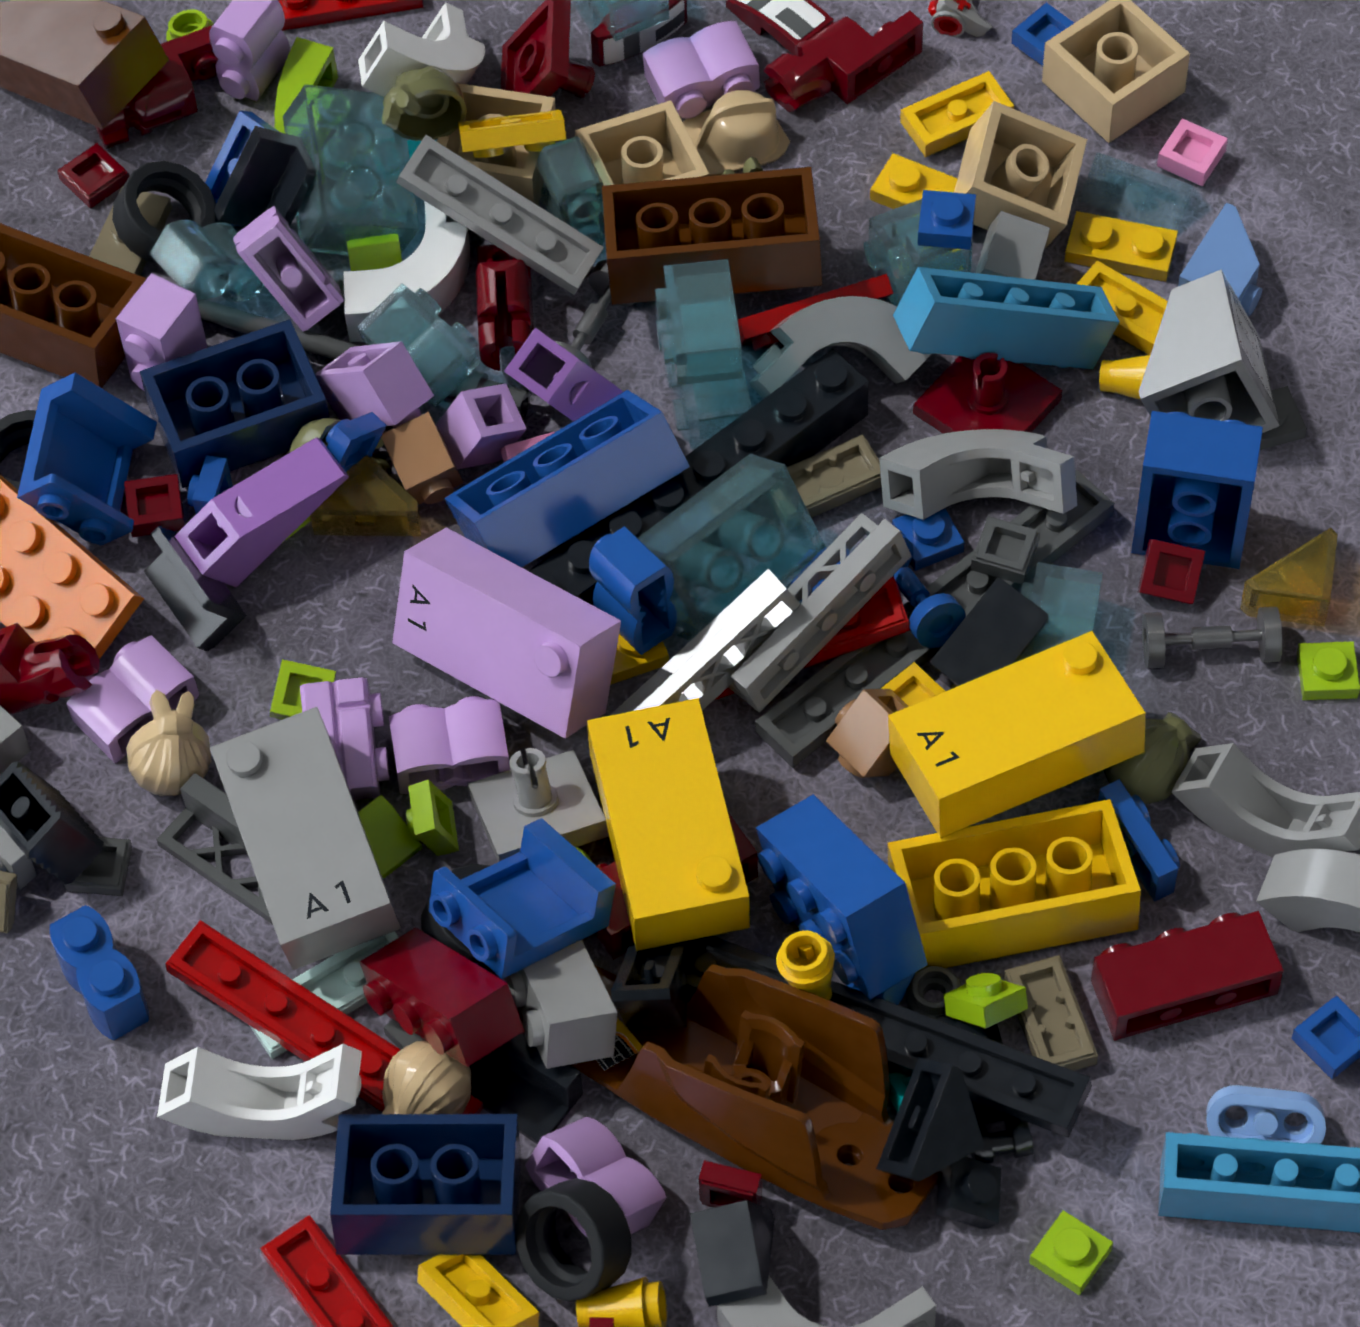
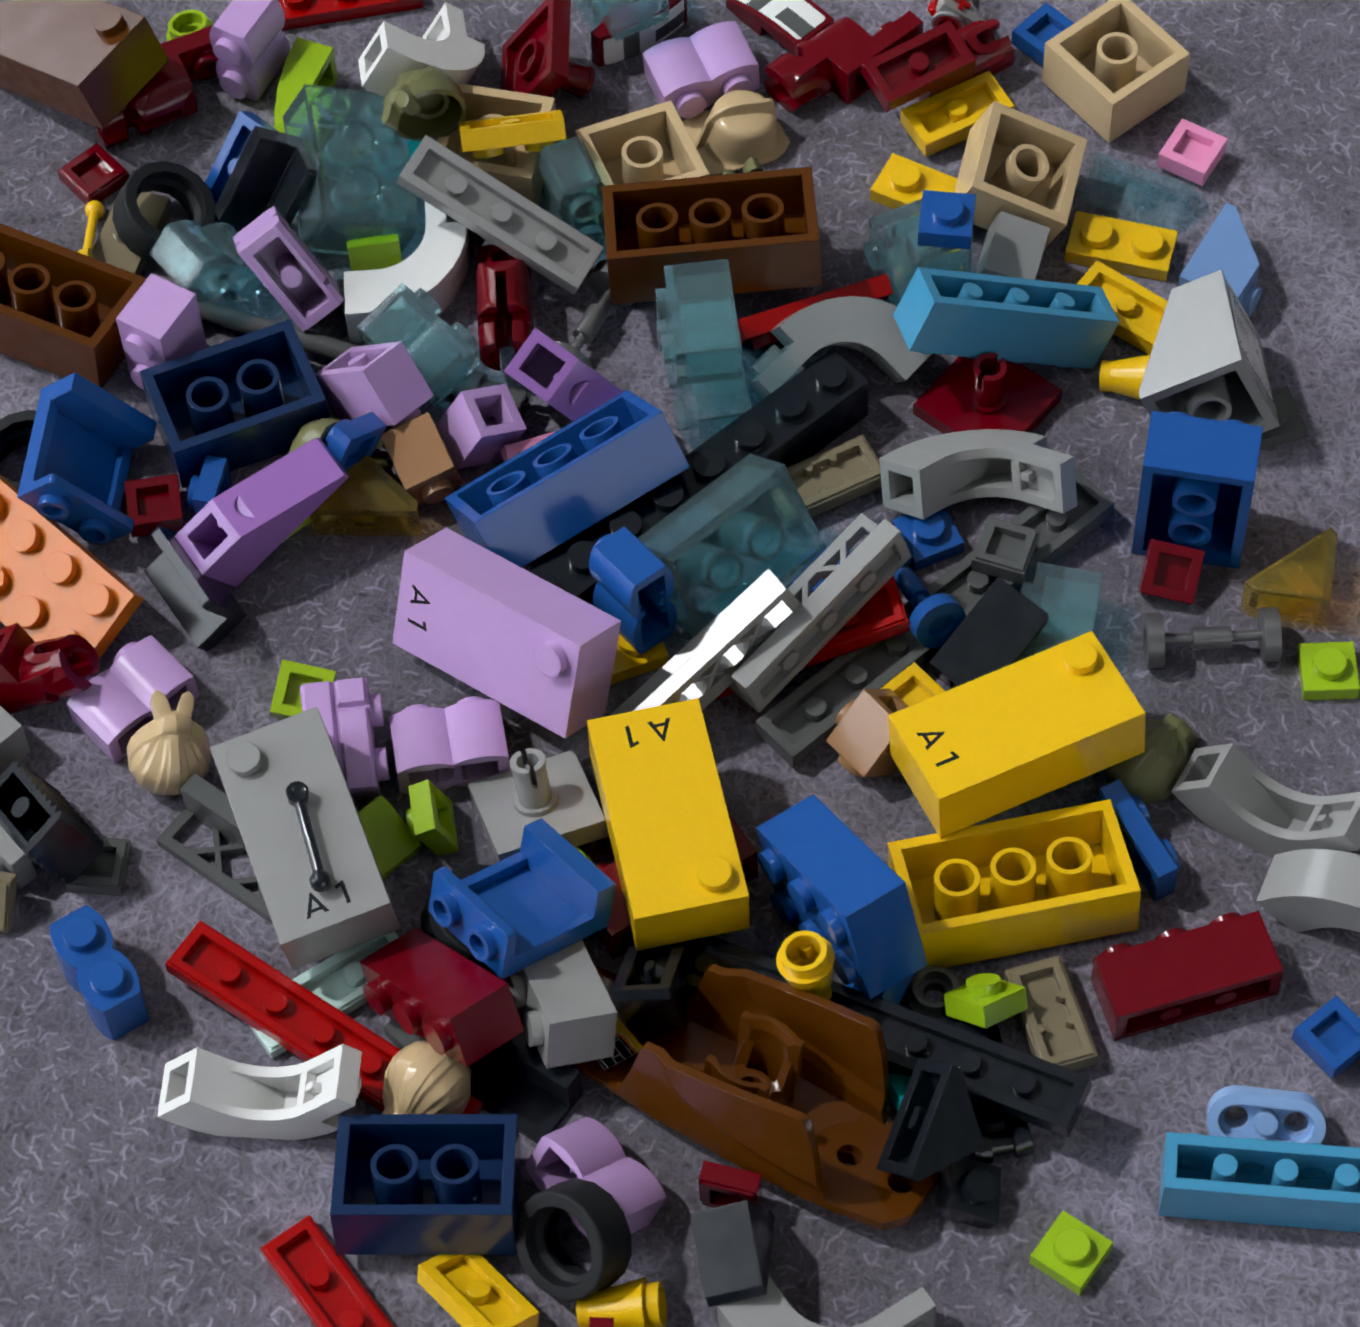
none -> yellow hinge [78,200,105,258]
none -> black hinge [286,781,332,892]
none -> dark red plate [861,18,1015,113]

